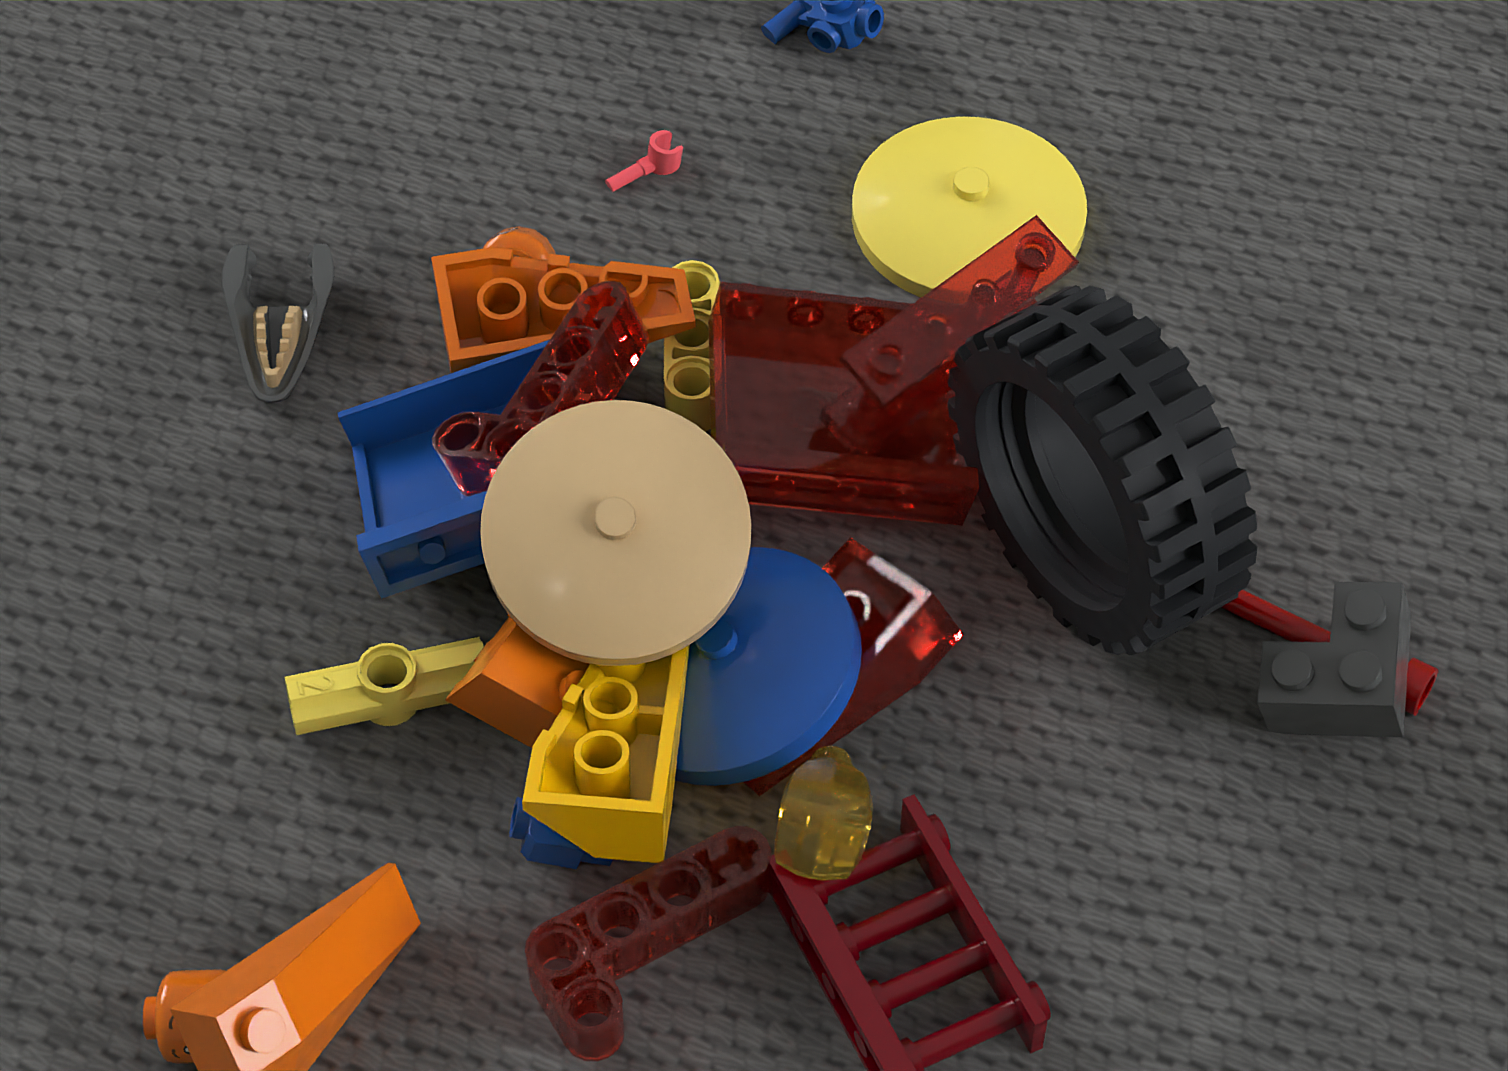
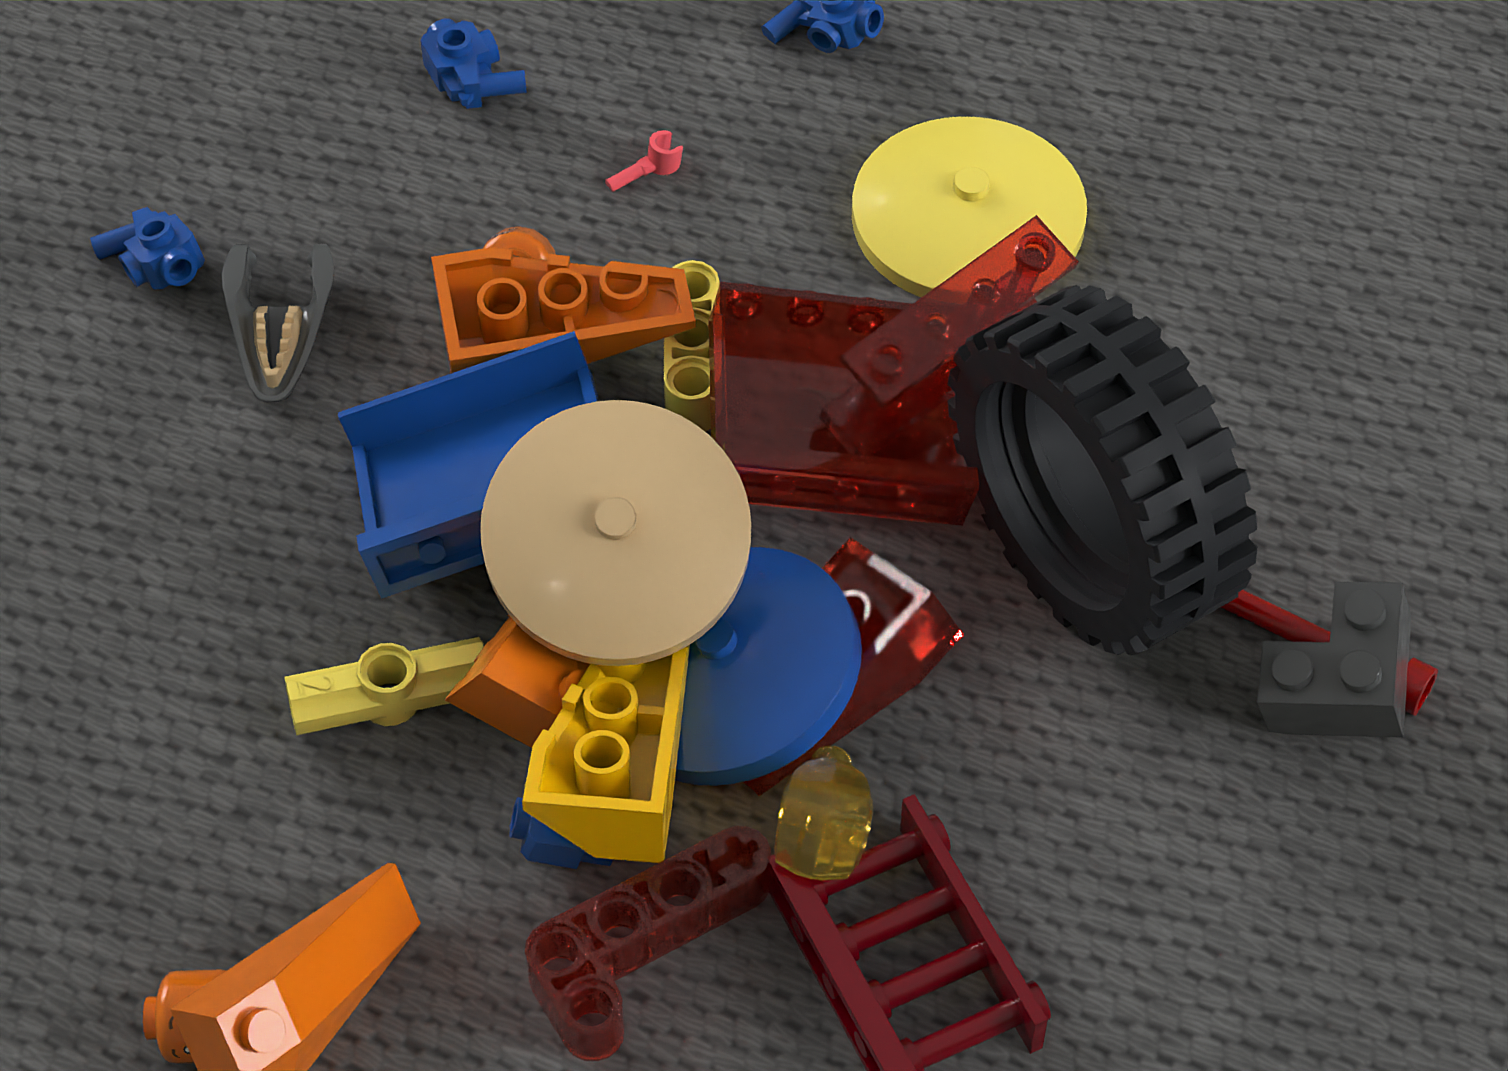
clear red beam [432,281,650,497] -> none
none -> blue piece [90,207,205,290]
none -> blue piece [420,19,527,109]

